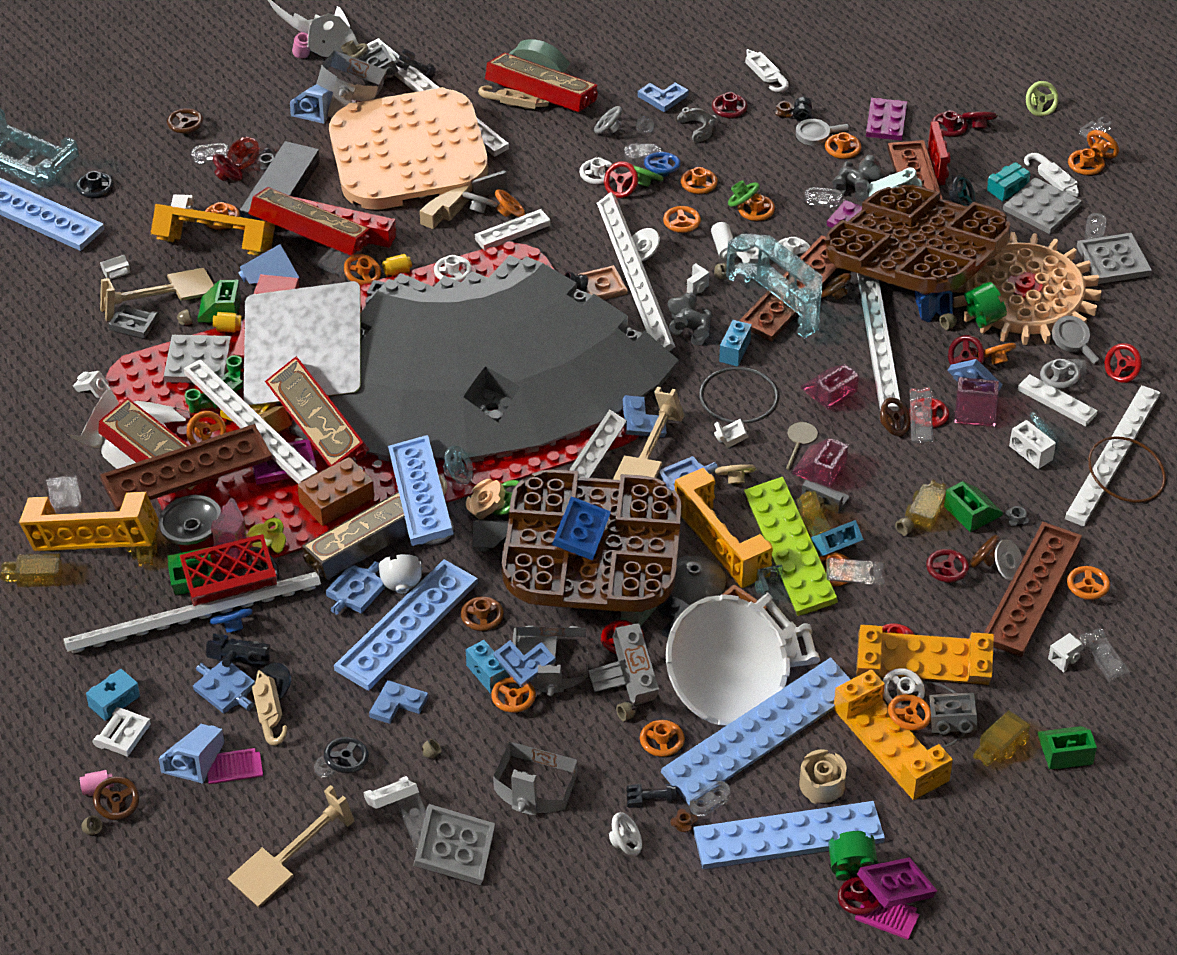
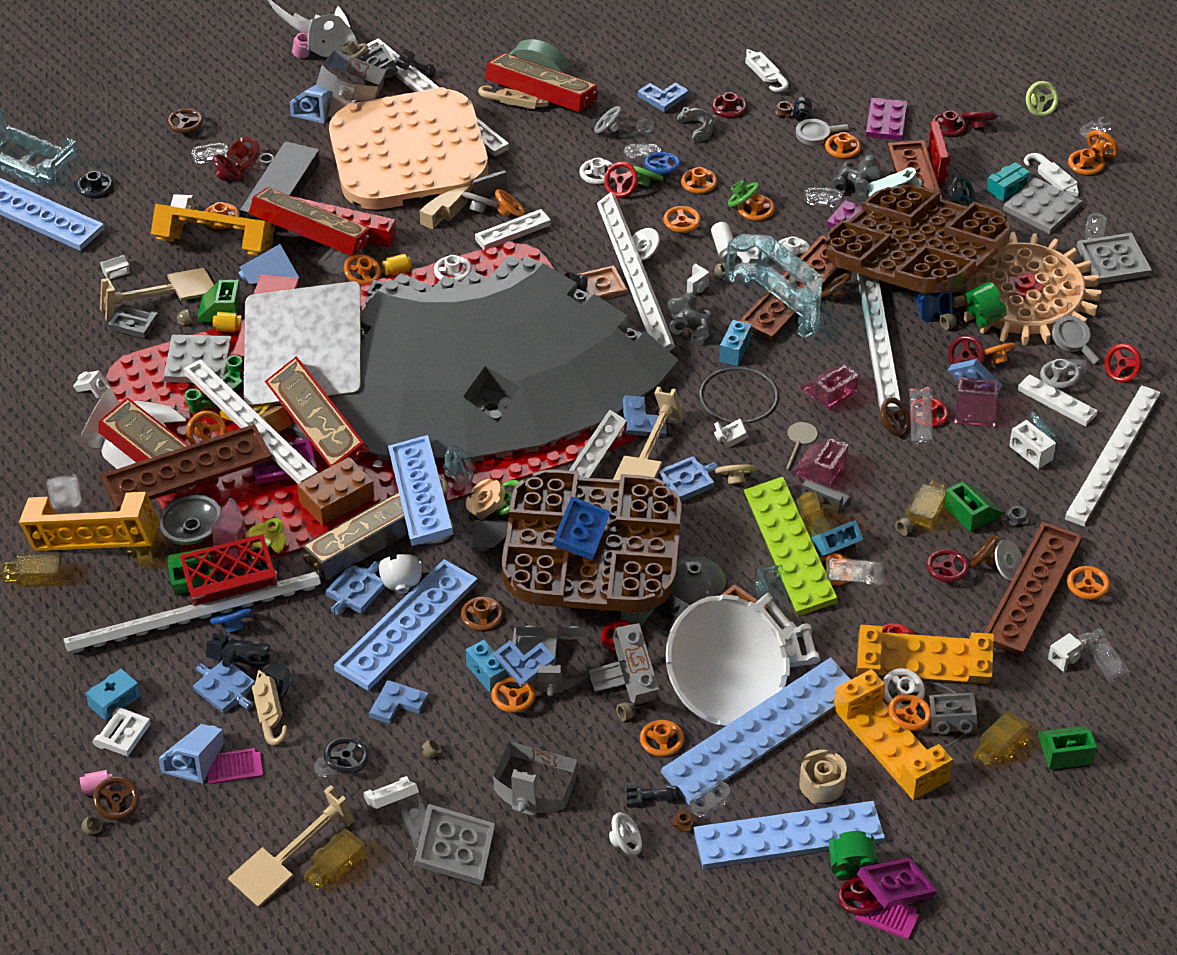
light orange plate [675,468,773,588] -> none
reddish brown piece [1088,436,1166,503] -> none
none -> clear yellow brick [303,828,366,889]

